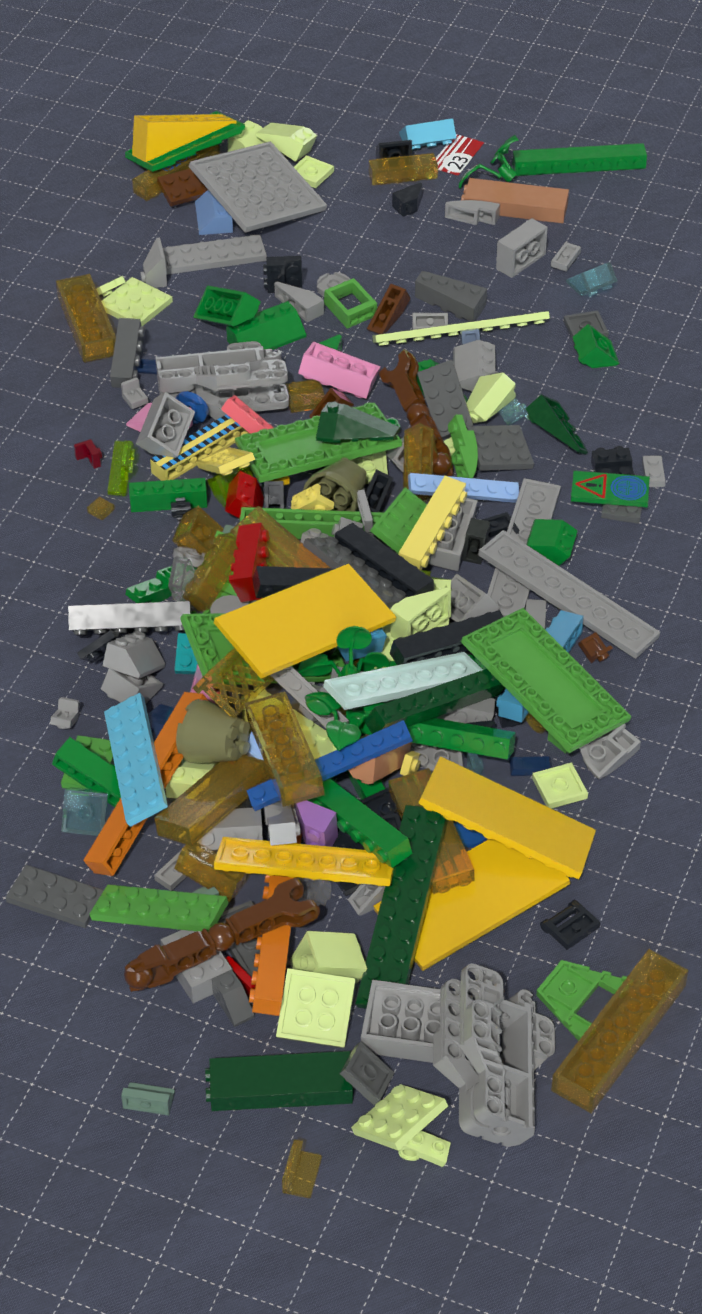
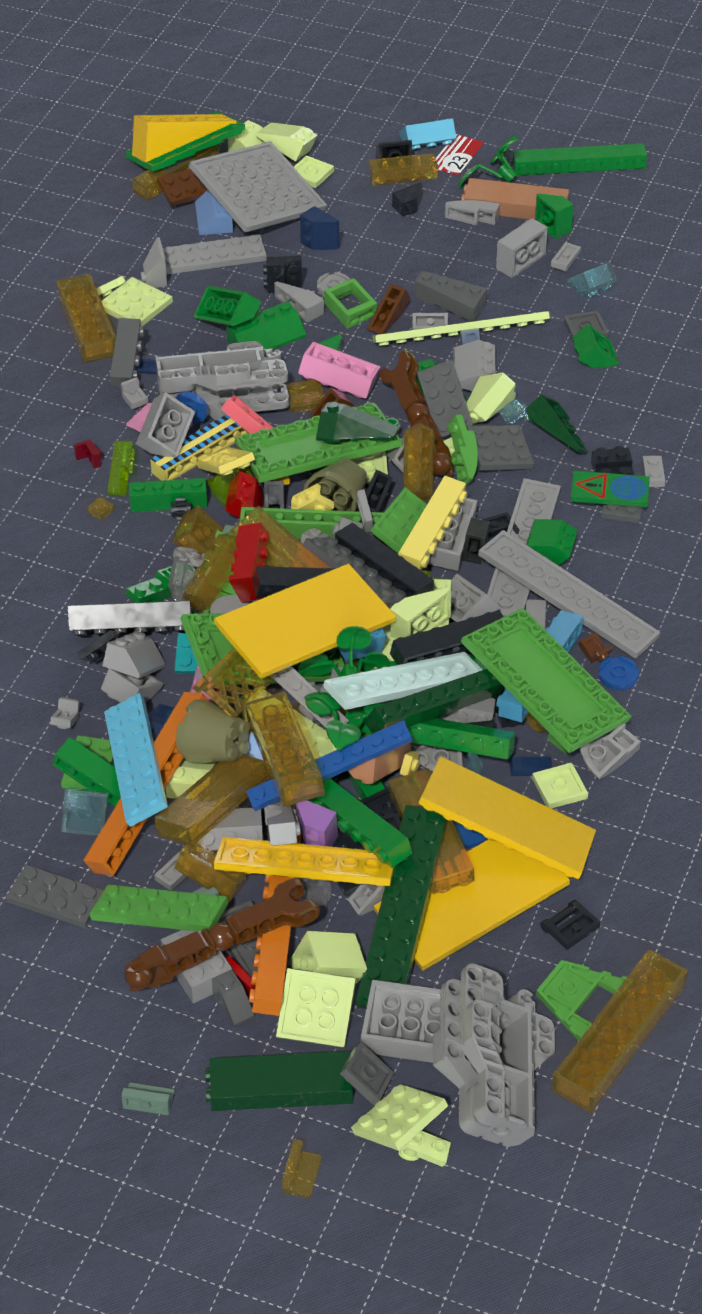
light blue plate [408,473,519,503] -> none
none -> dark blue slope [300,206,339,250]
none -> green slope [535,193,574,239]
none -> blue tile [598,656,639,690]

